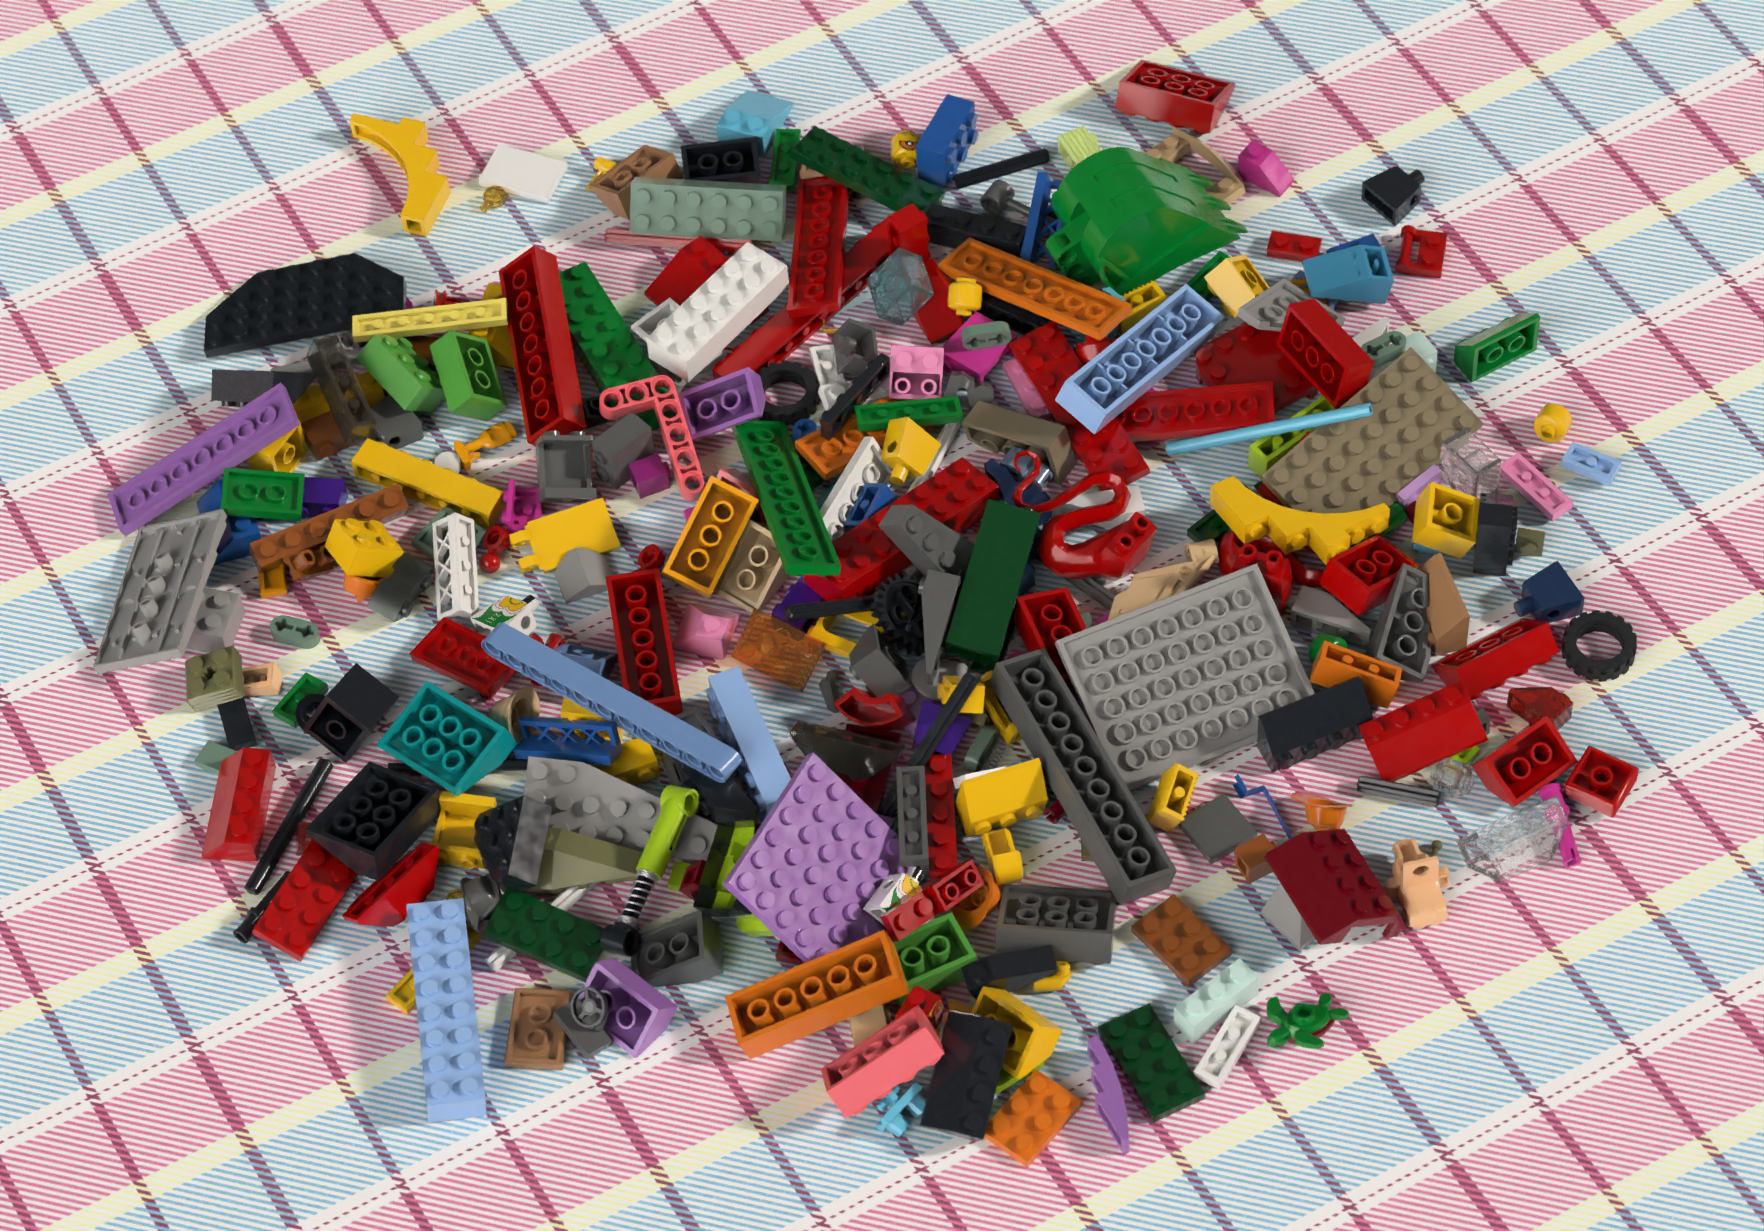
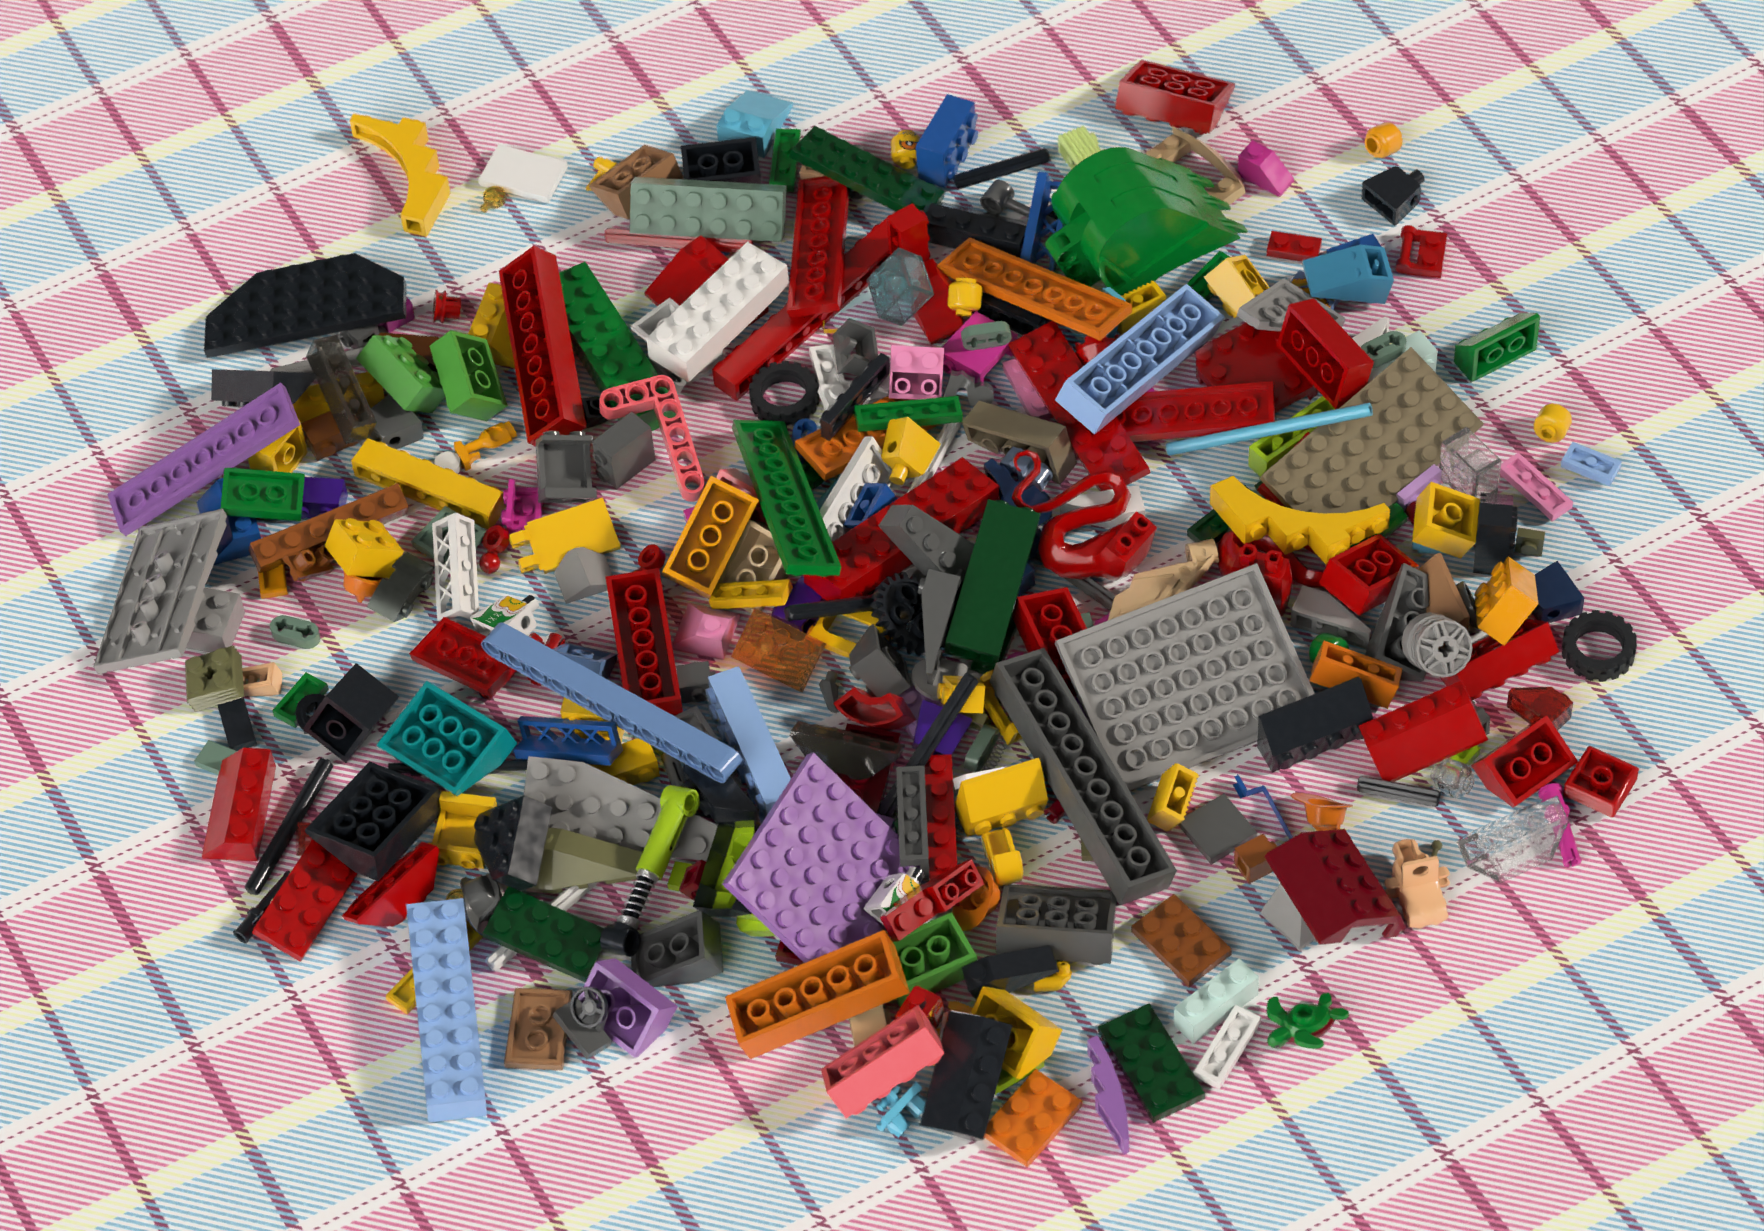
light yellow plate [352,298,508,343] -> none
tan piece [487,687,540,743] -> none
magenta brick [628,453,672,499] -> none
medium lavender slope [678,367,766,442] -> none
none -> dark grey brick [676,661,716,704]
none -> yellow plate [708,579,793,609]
none -> light orange head [1365,122,1403,158]
none -> light grey wheel [1401,612,1472,678]
none -> dark grey wheel [1456,581,1481,630]
none -> light orange brick [1474,556,1538,645]

